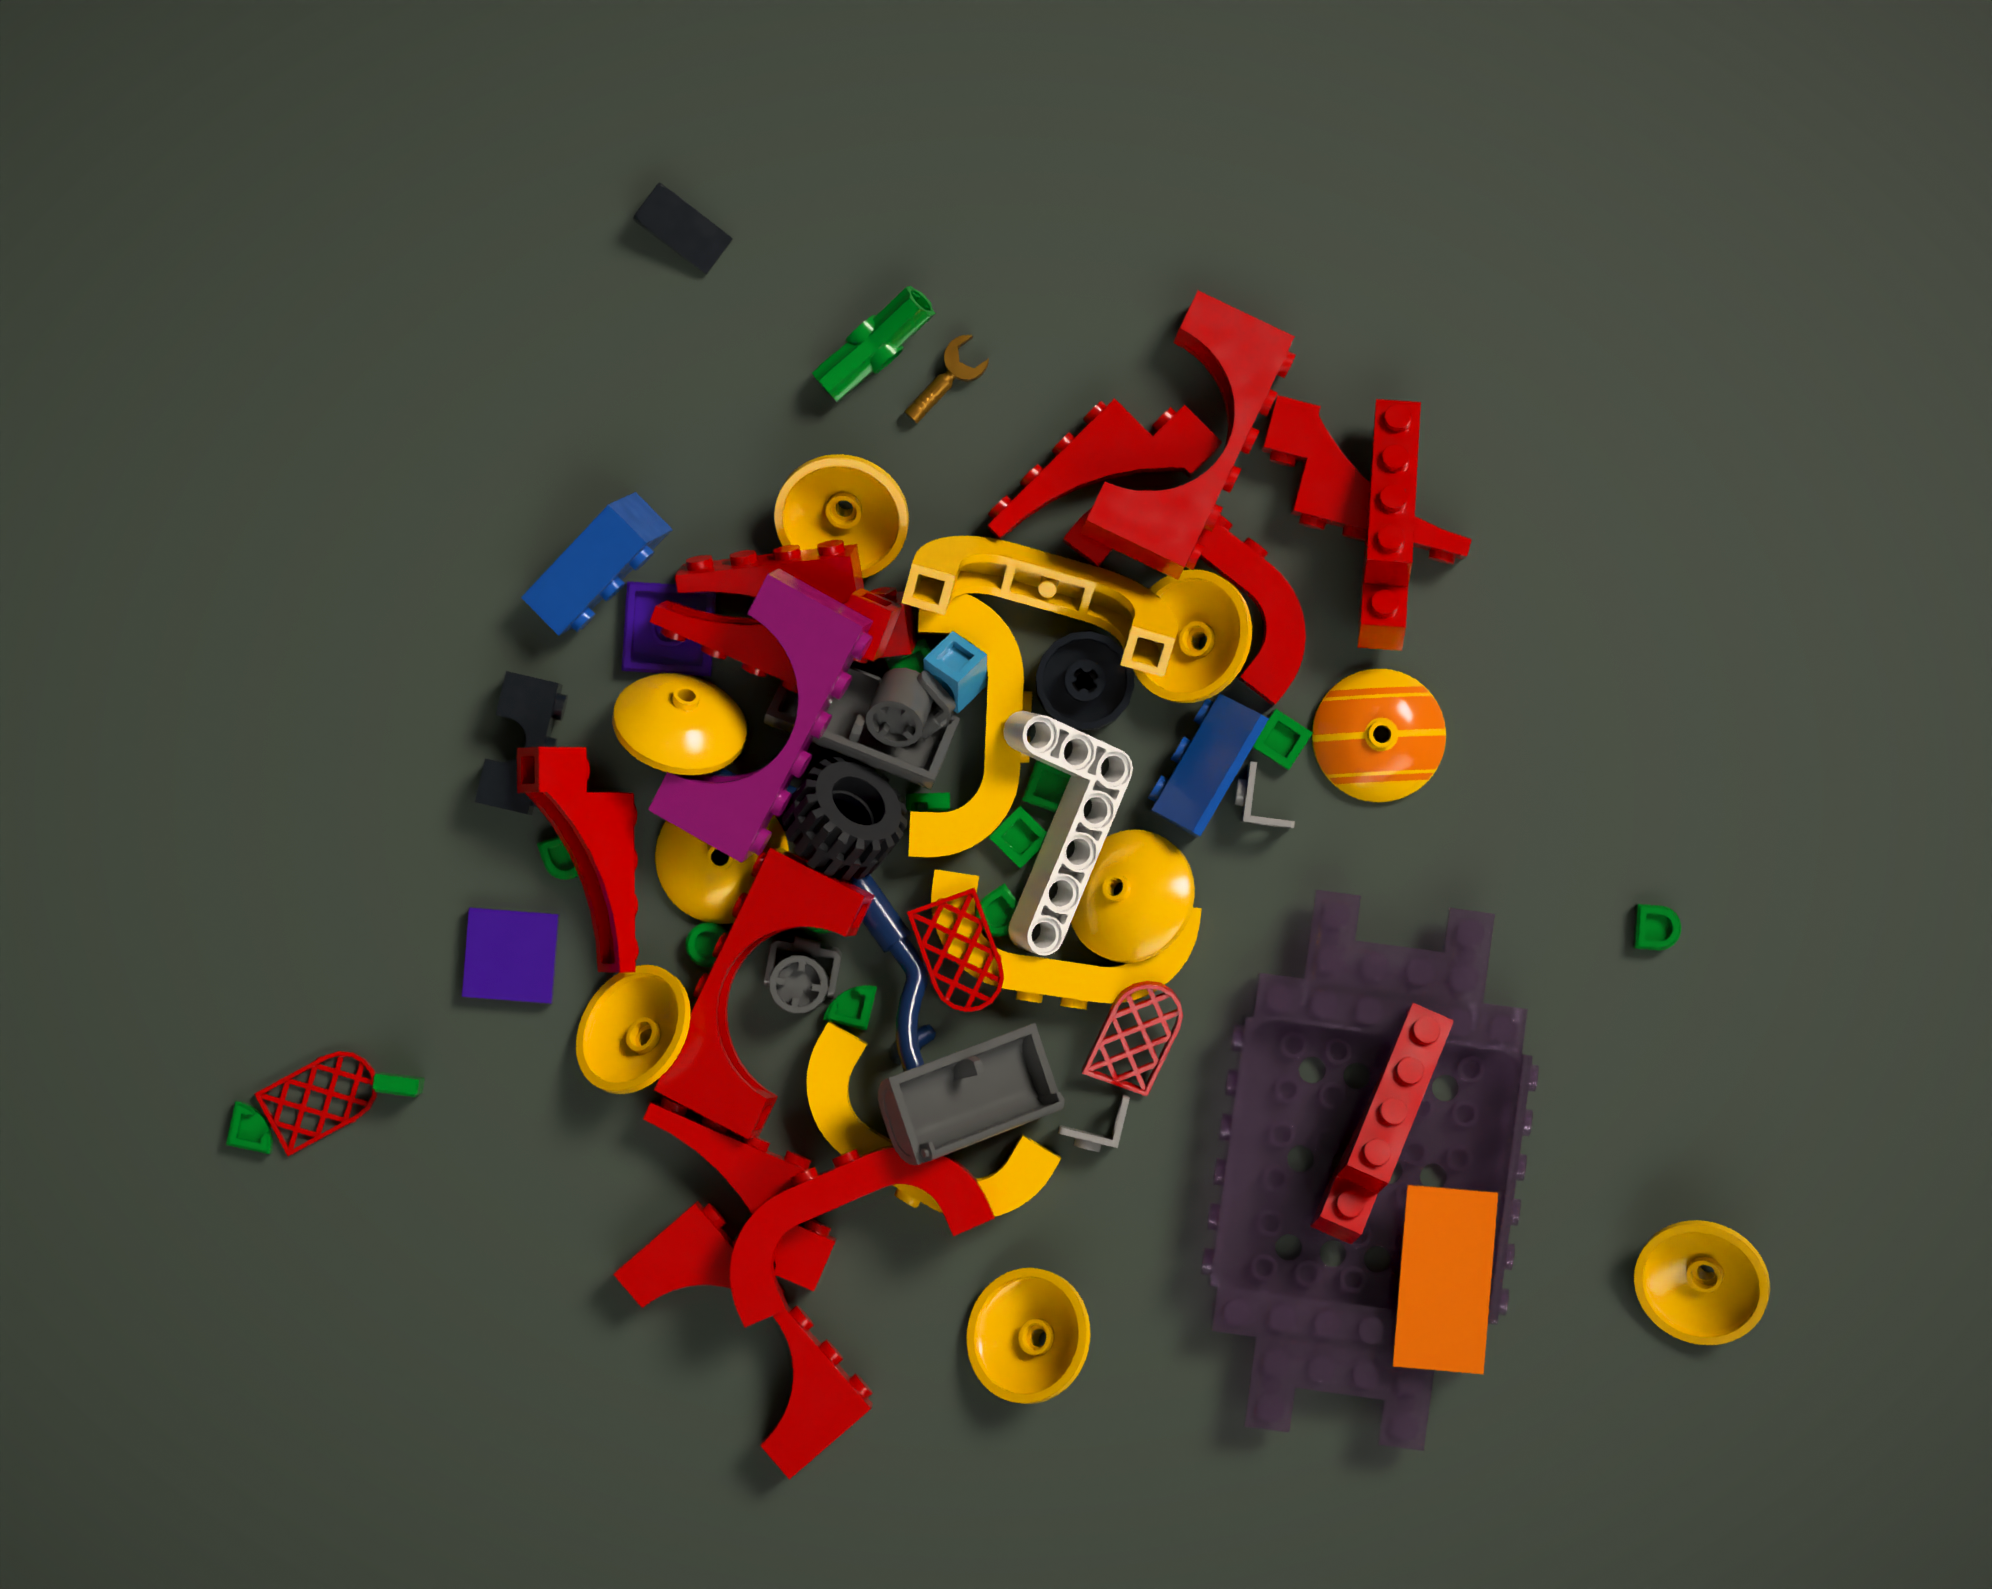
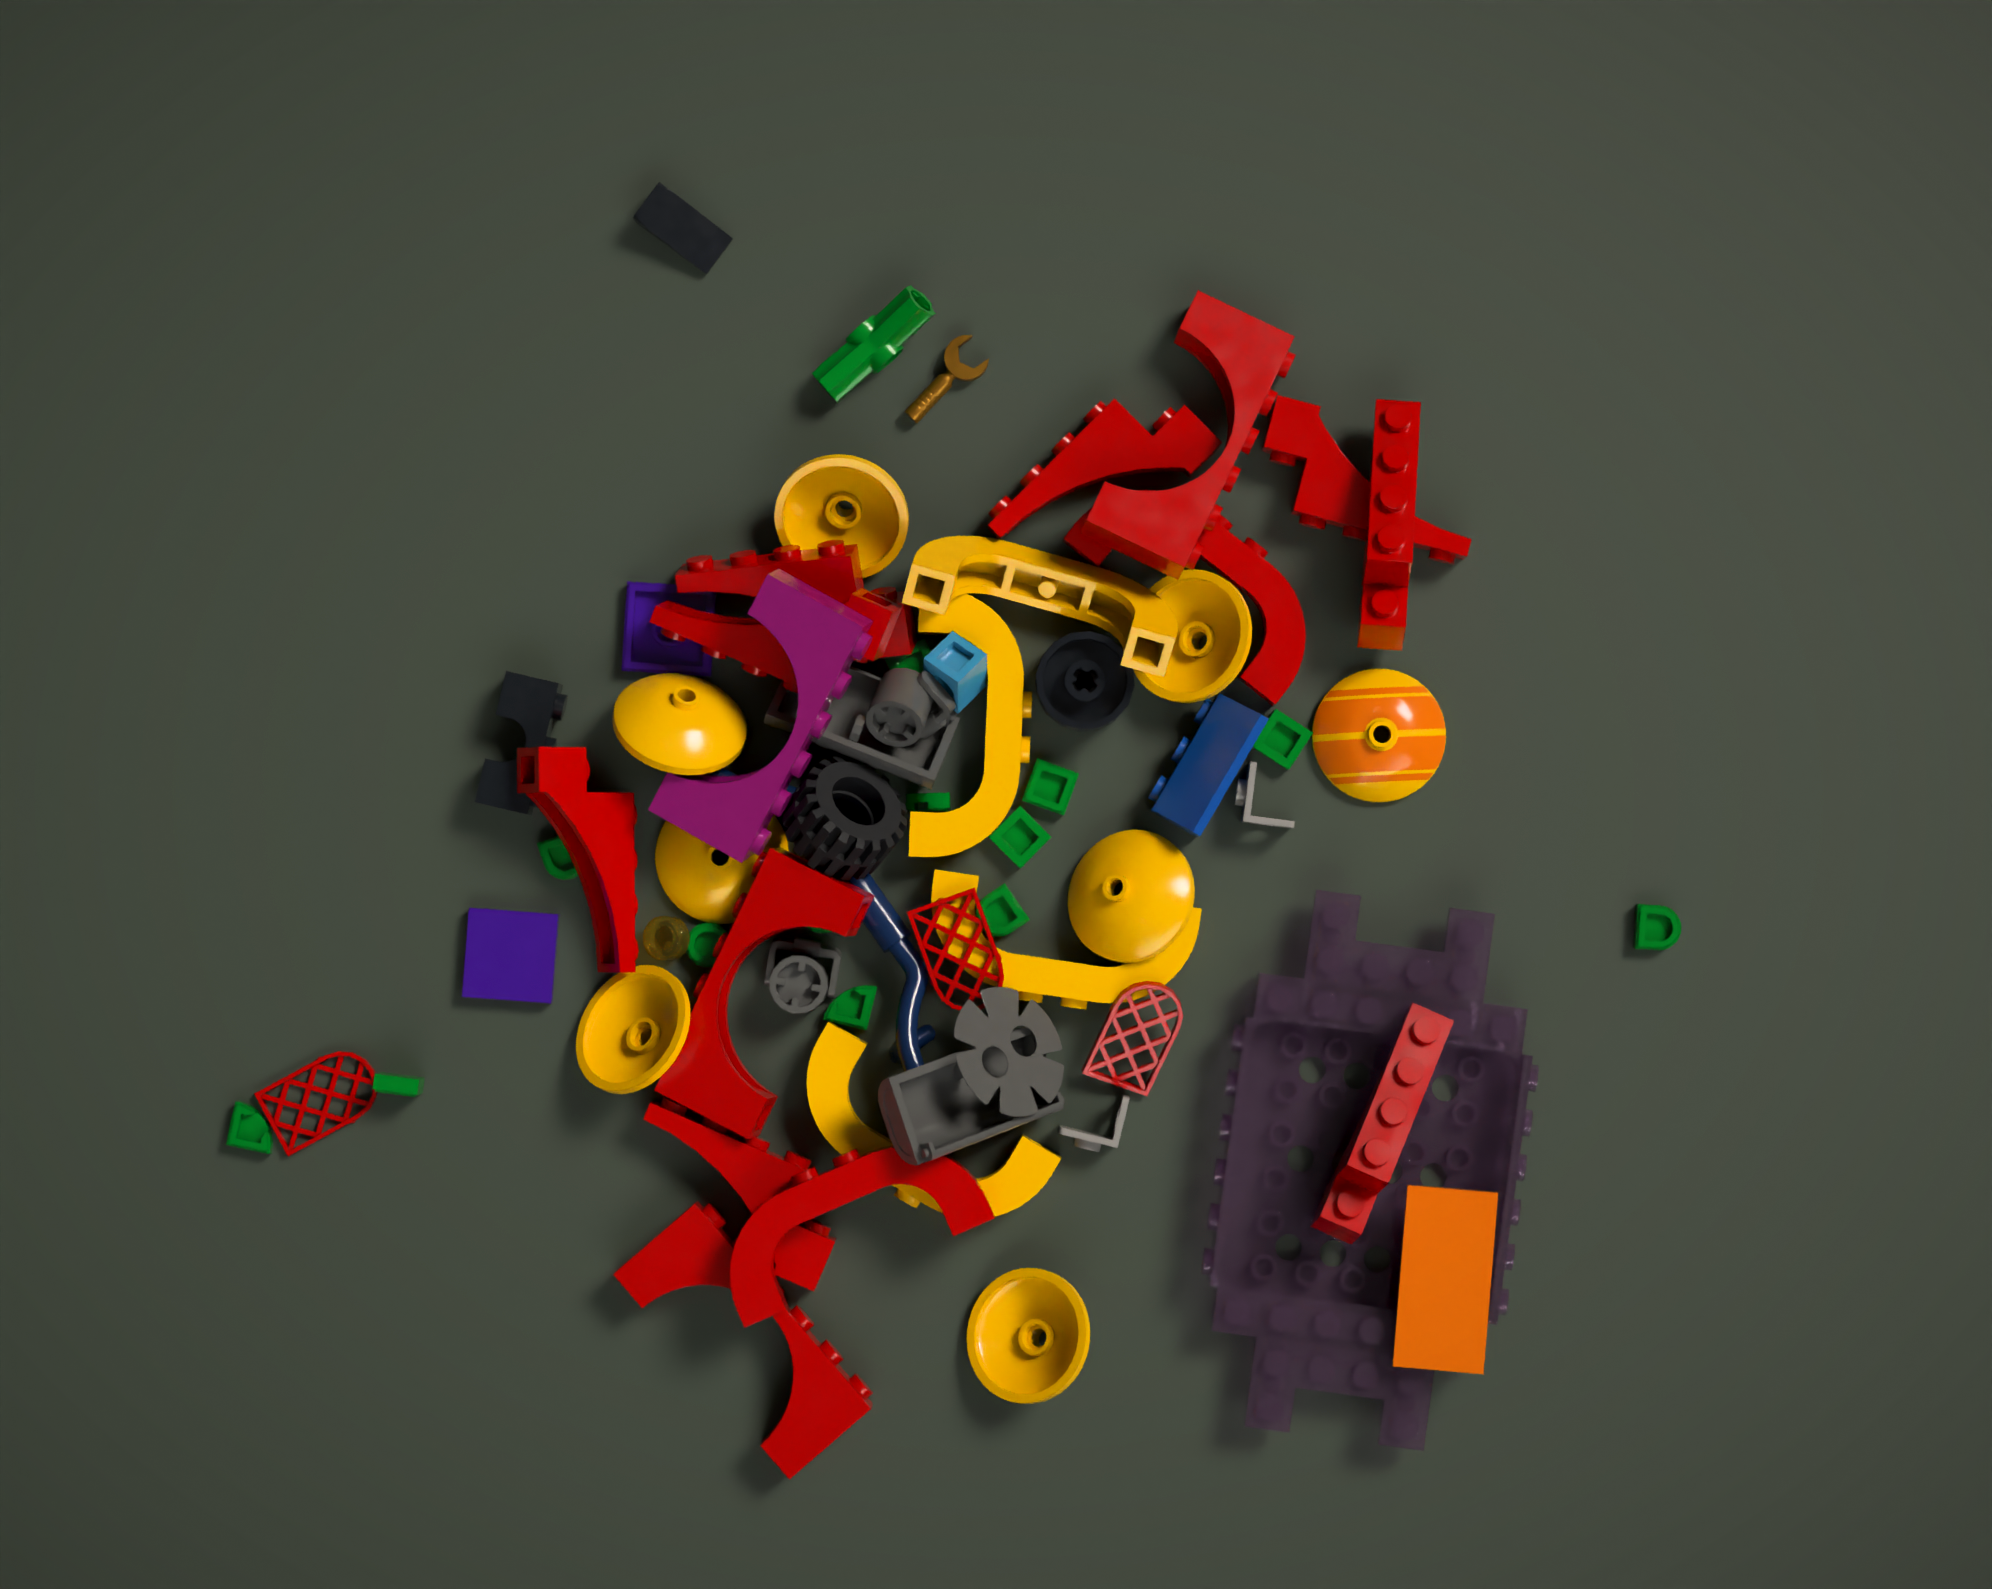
blue wedge [521,492,673,636] -> none
white beam [1003,711,1133,956] -> none
yellow dish [1634,1220,1770,1345] -> none
none -> clear yellow tile [643,916,690,961]
none -> dark grey piece [954,987,1064,1117]

